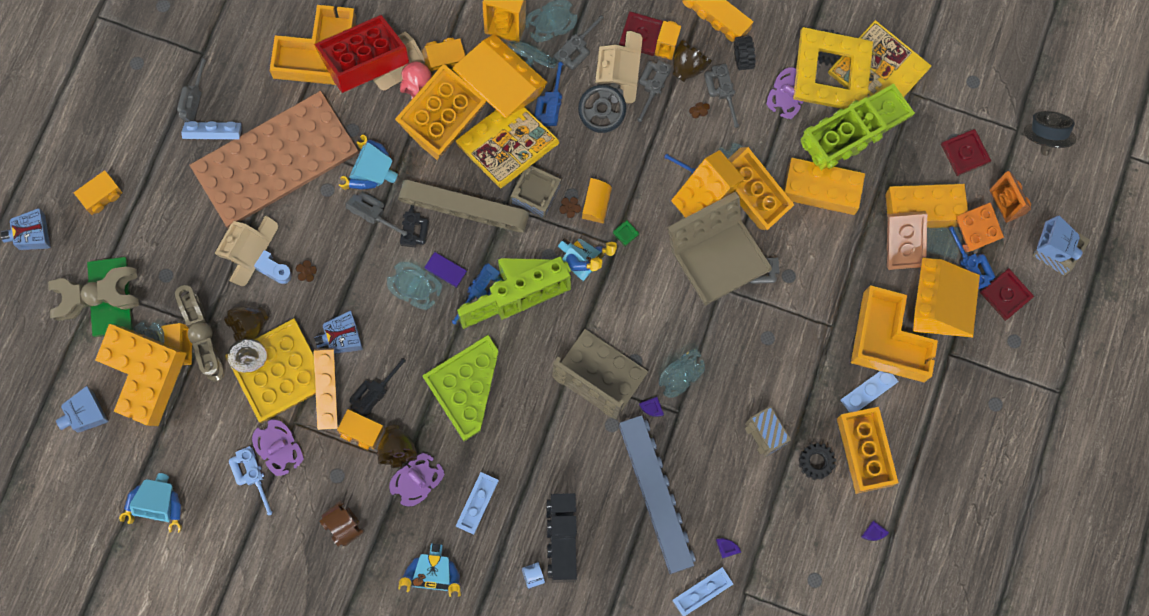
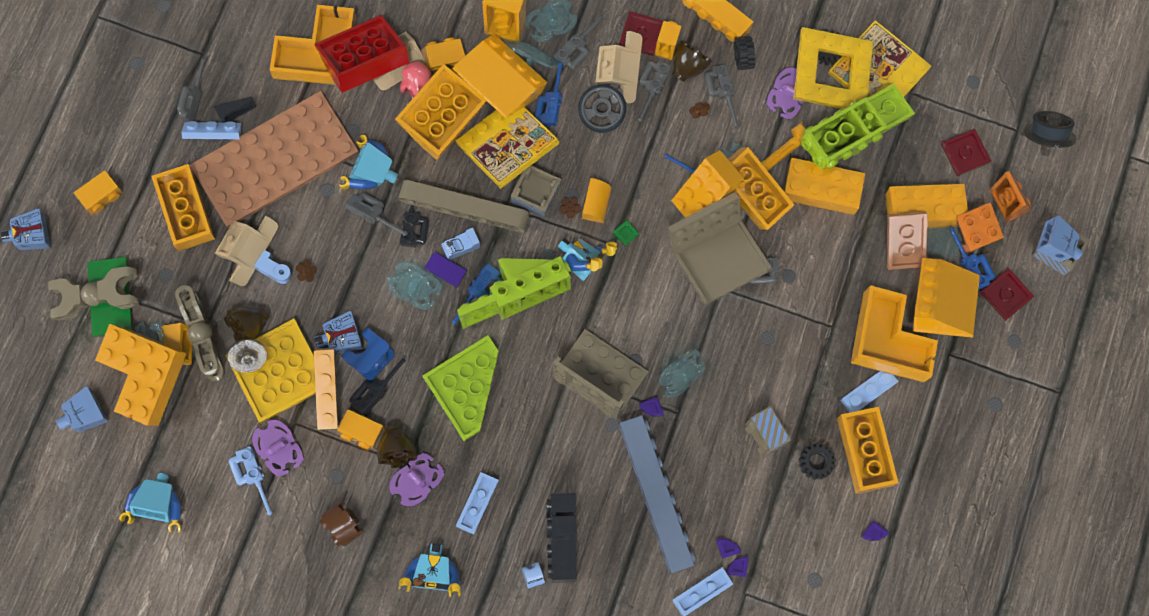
none -> light orange brick [152,164,215,252]
none -> black slope [214,97,257,123]
none -> blue piece [341,328,395,381]
none -> light blue leg [441,228,480,259]
none -> dark purple tile [726,557,748,577]
none -> light orange piece [761,121,806,171]

